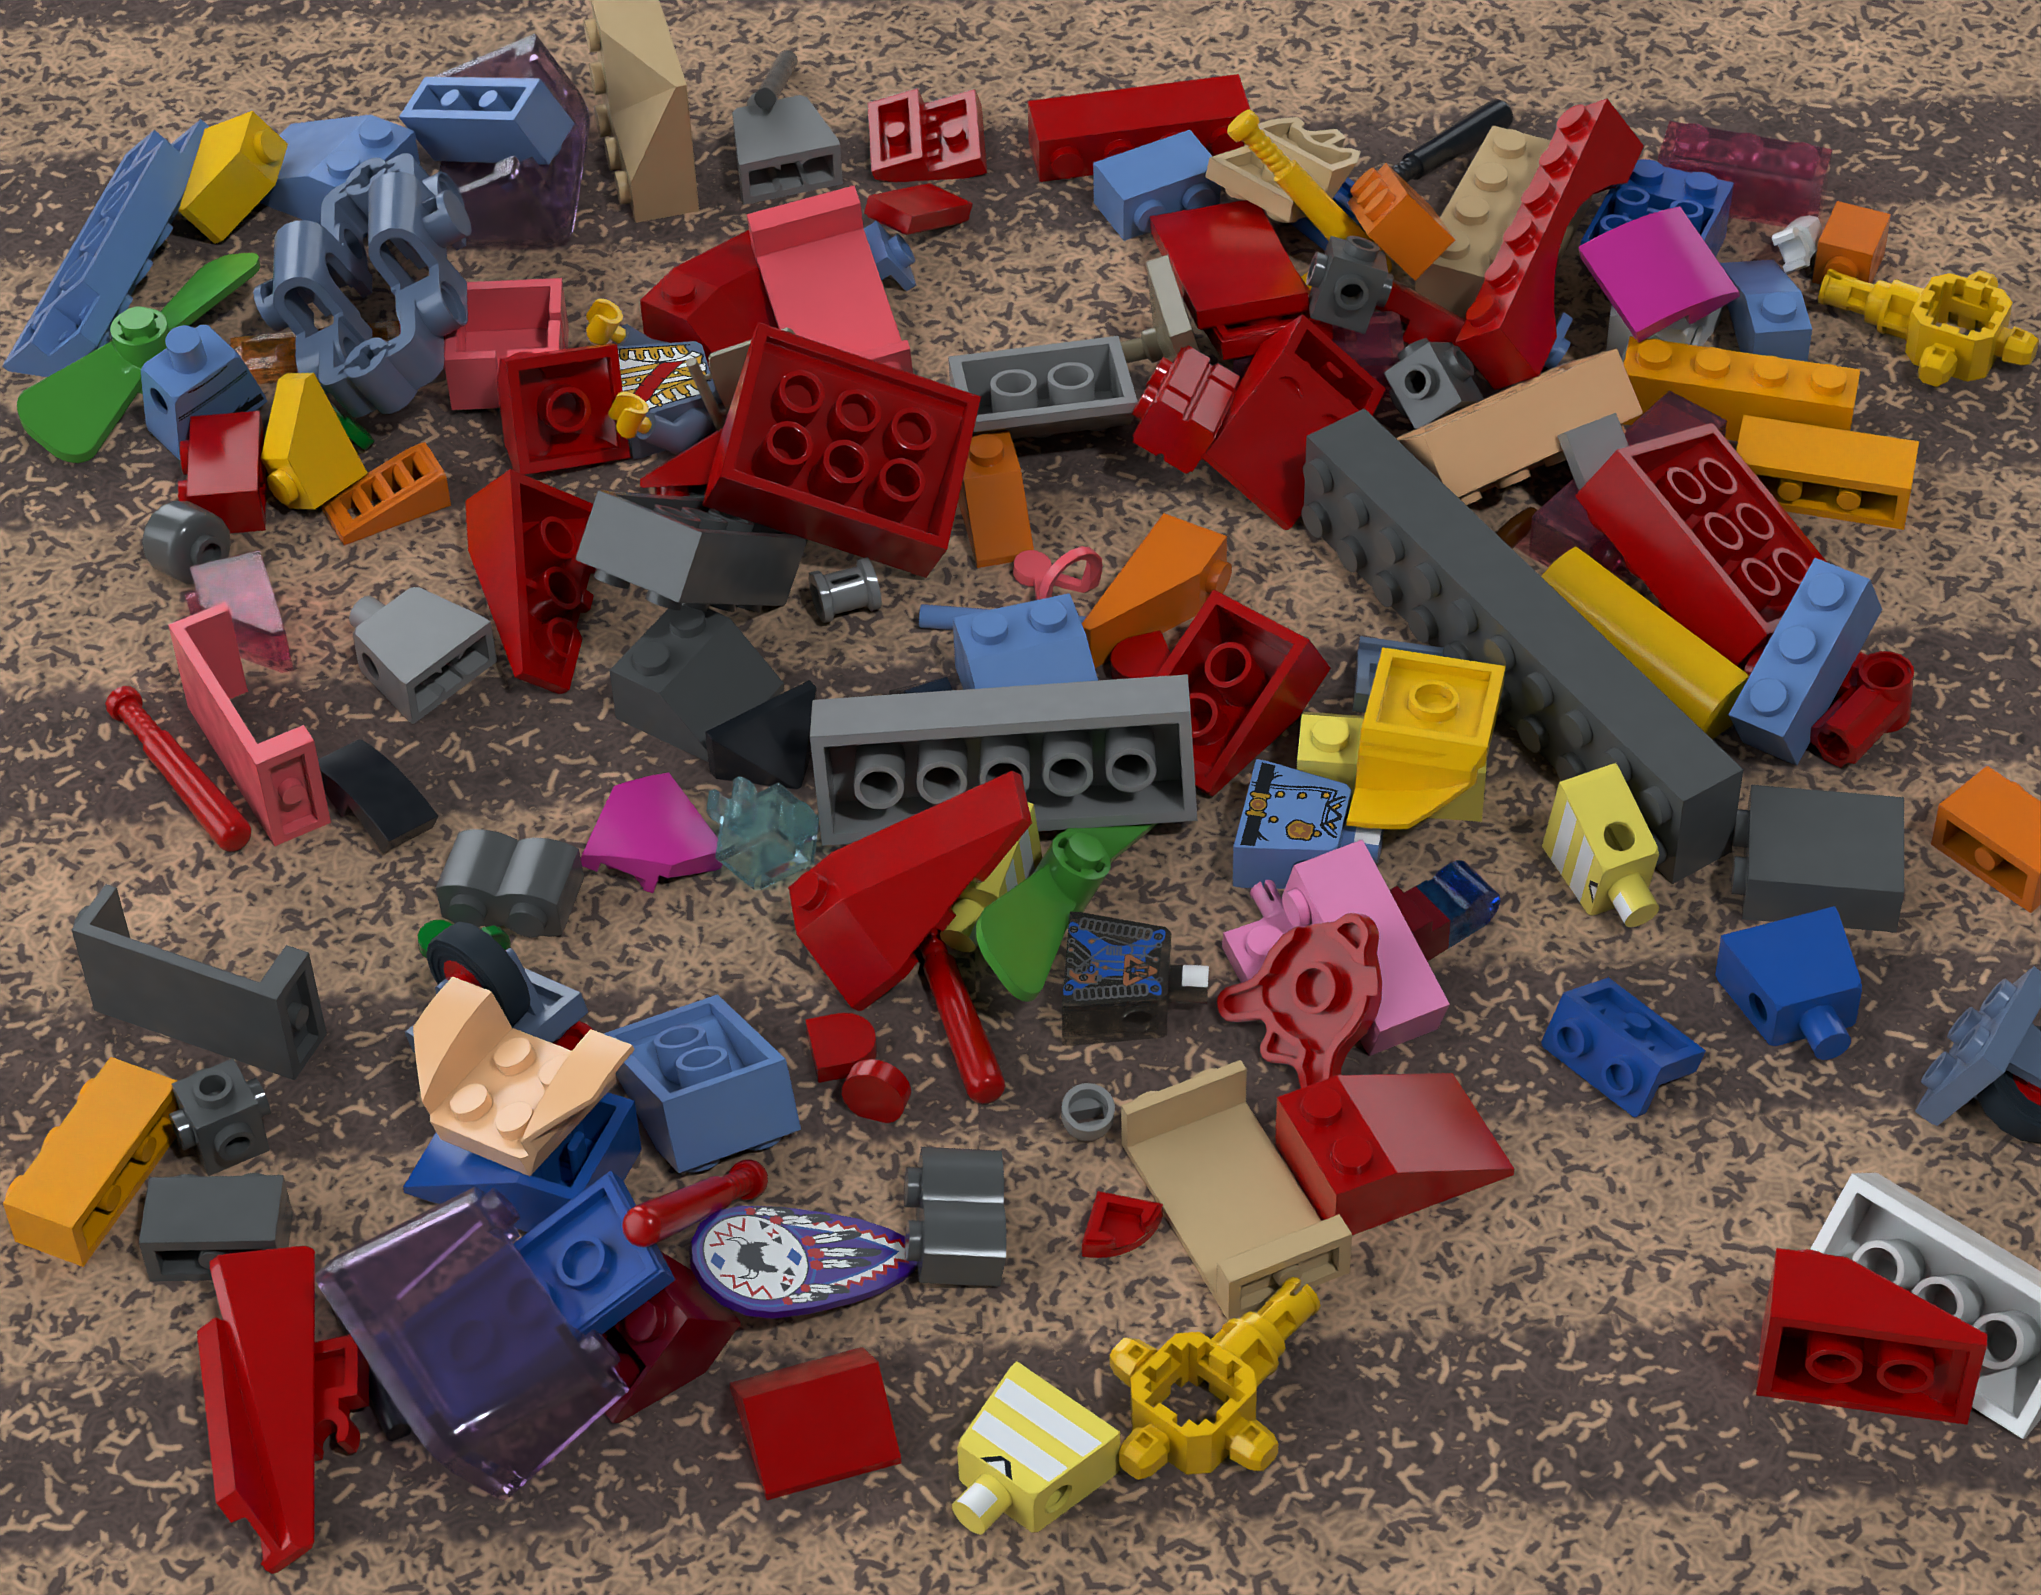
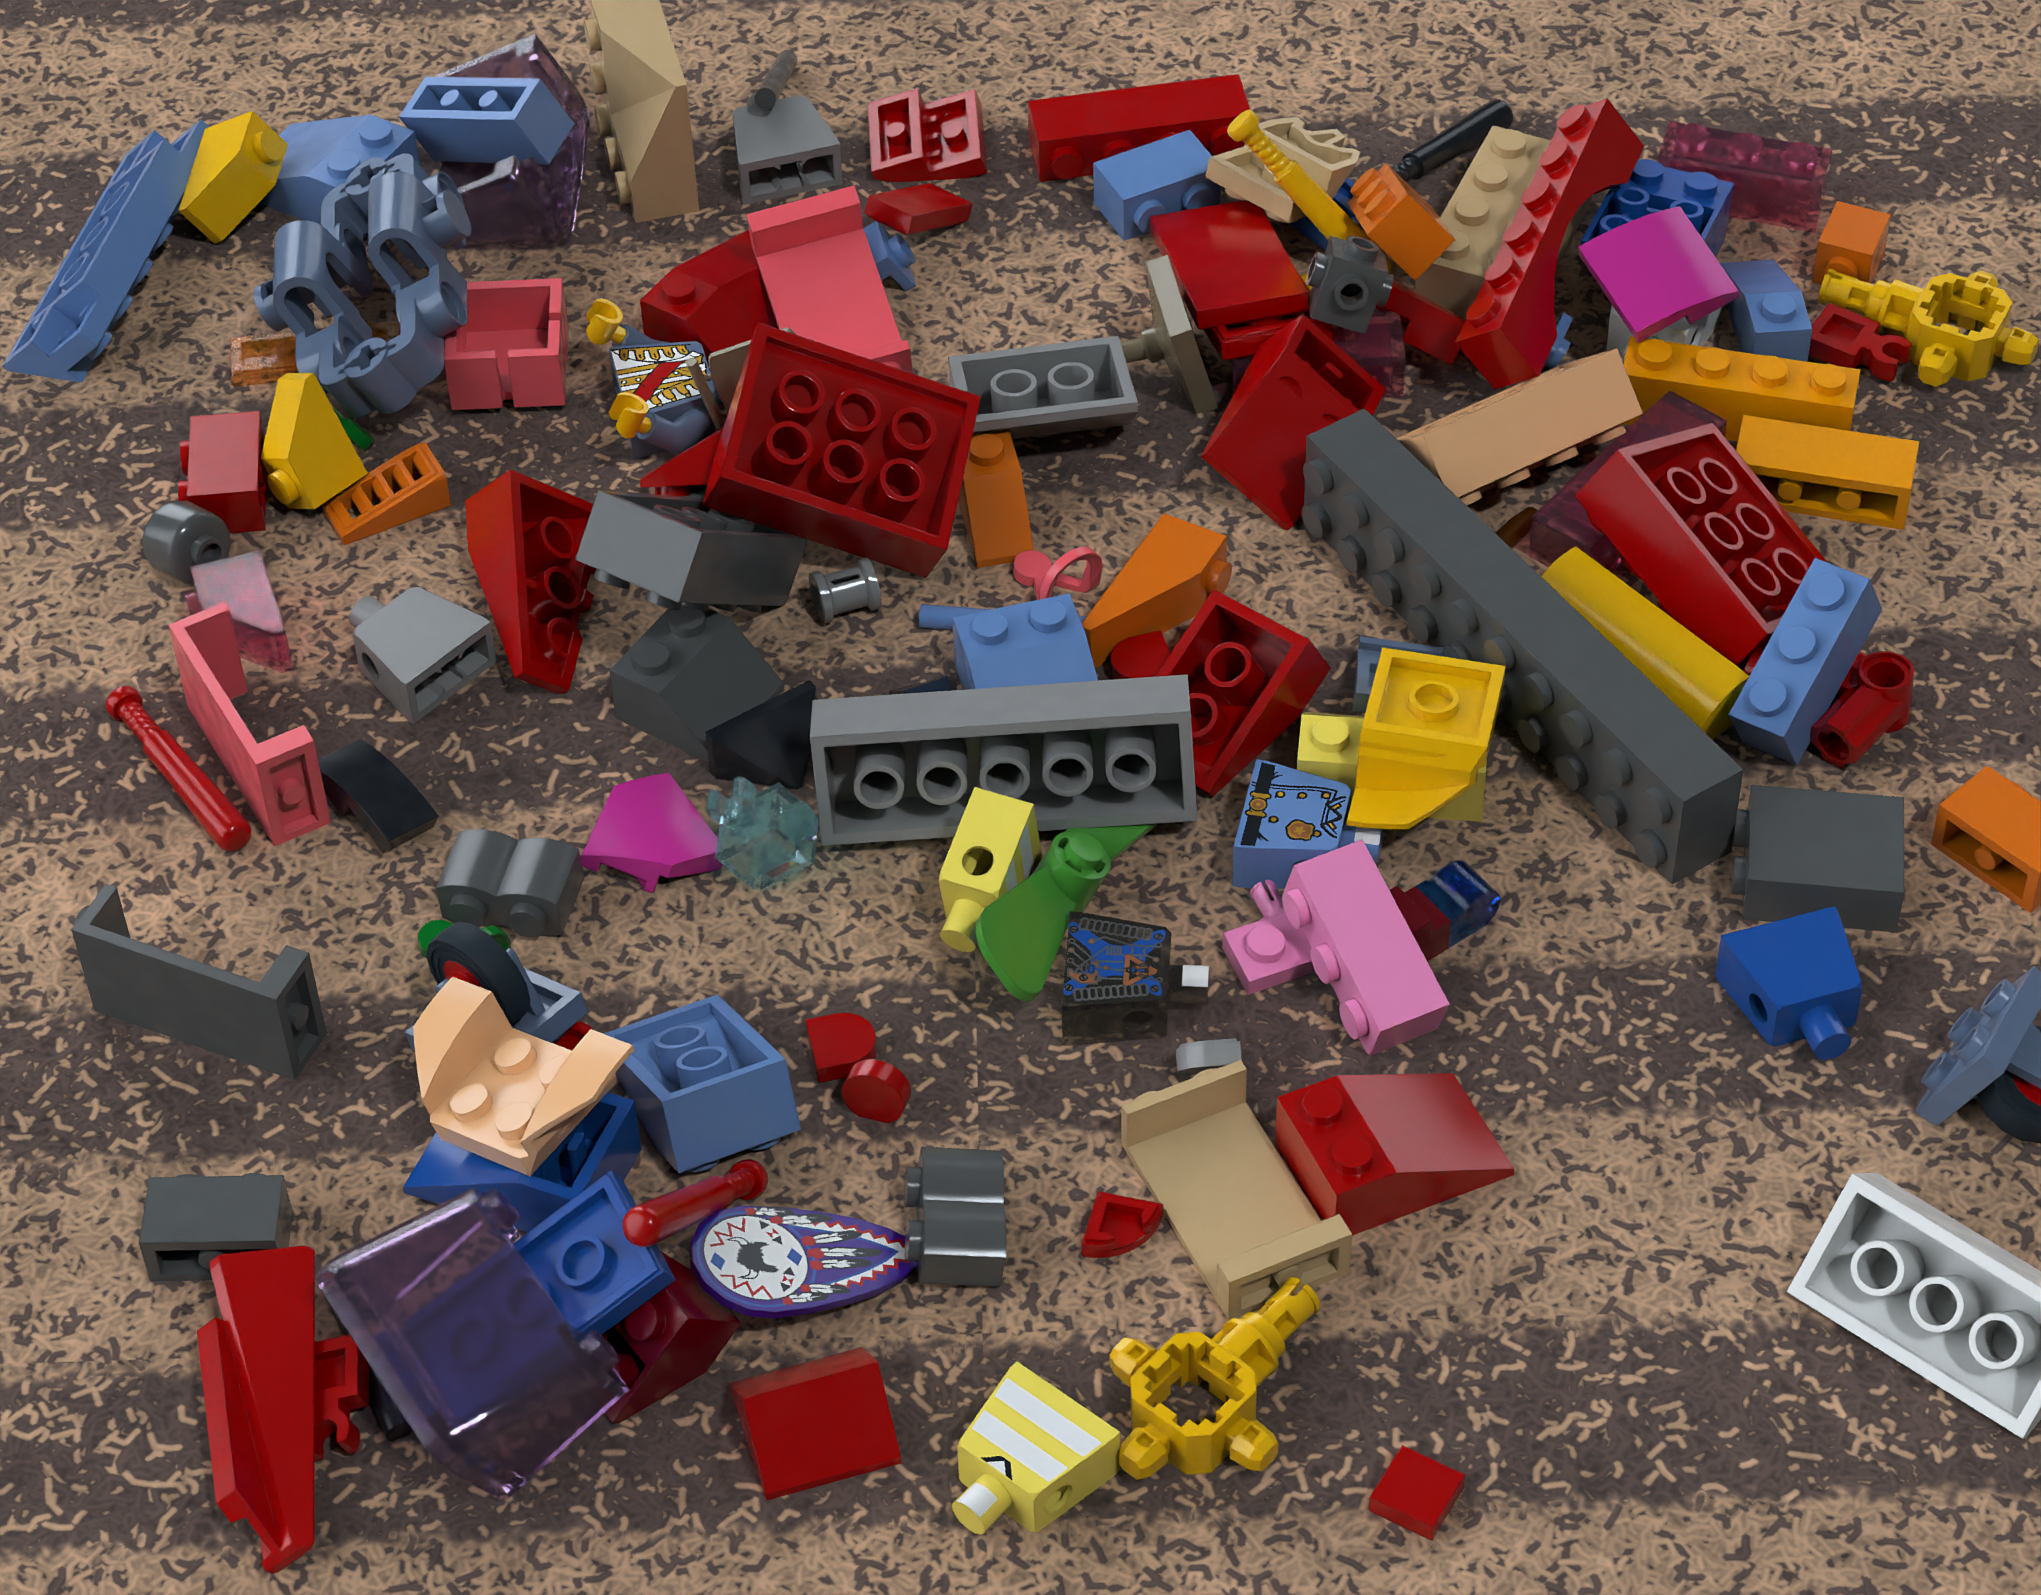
light orange brick [3,1057,178,1267] -> none
bright green piece [17,253,260,463] -> none
medium blue torso [140,325,267,461] -> none
dark grey brick [169,1058,271,1176] -> none
red slope [497,343,631,475] -> none
red wedge [788,770,1032,1011] -> none
red piece [919,927,1006,1104] -> none
light grey hinge [1061,1083,1115,1142] -> none
red brick [1131,345,1240,474] -> none
red tile [1217,913,1382,1088] -> none
dark grey brick [1384,338,1484,429] -> none
blue bracket [1541,977,1706,1117] -> none
light yellow torso [1542,763,1659,927] -> none
light grey tile [1557,413,1629,490] -> none
red slope [1756,1248,1987,1425] -> none
white bar [1772,215,1823,274] -> none
none -> light grey tile [1176,1038,1243,1075]
none -> red tile [1368,1445,1465,1541]
none -> red plate [1809,303,1912,381]

